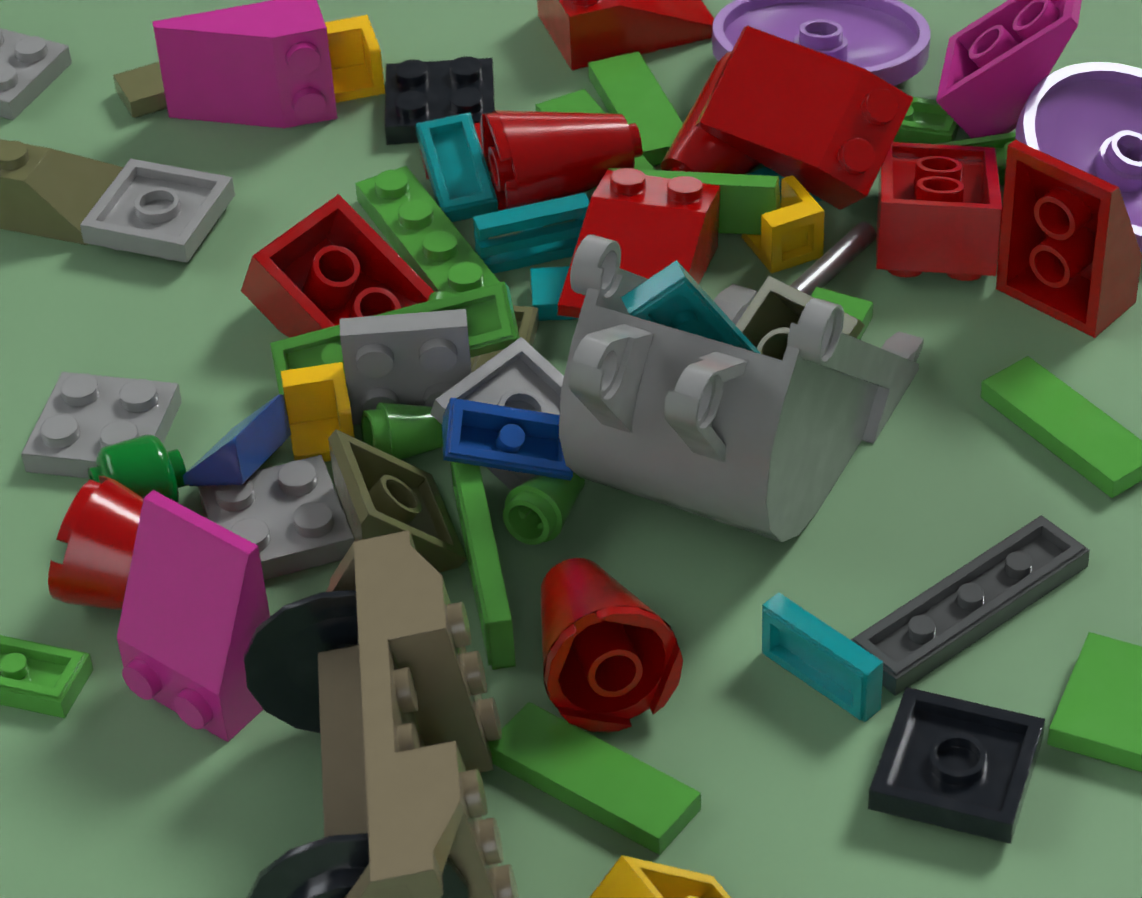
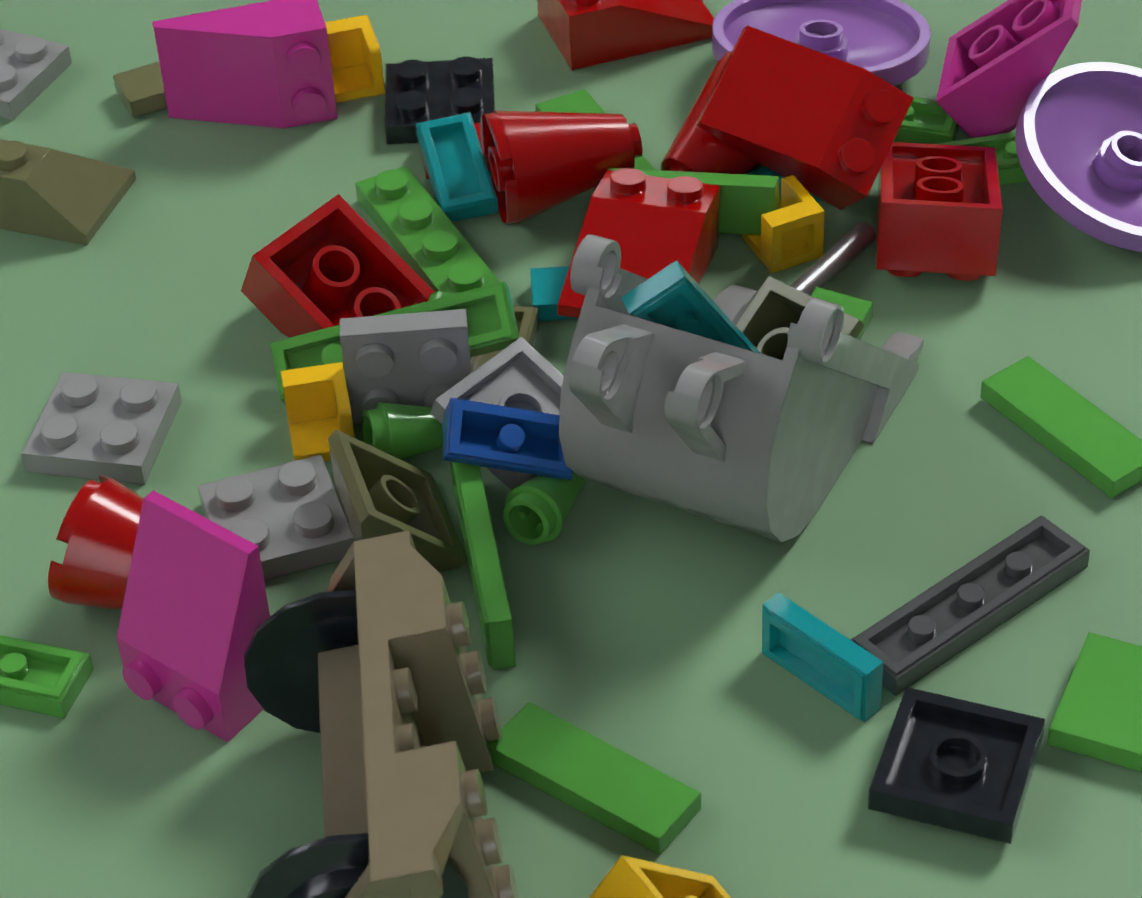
light grey plate [80,158,235,263] -> none
green head [88,434,188,503] -> none
blue slope [183,394,291,486] -> none
teal tile [473,193,590,274] -> none
red cone [541,558,683,732] -> none
bright green tile [588,51,683,166] -> none
red slope [996,140,1142,338] -> none

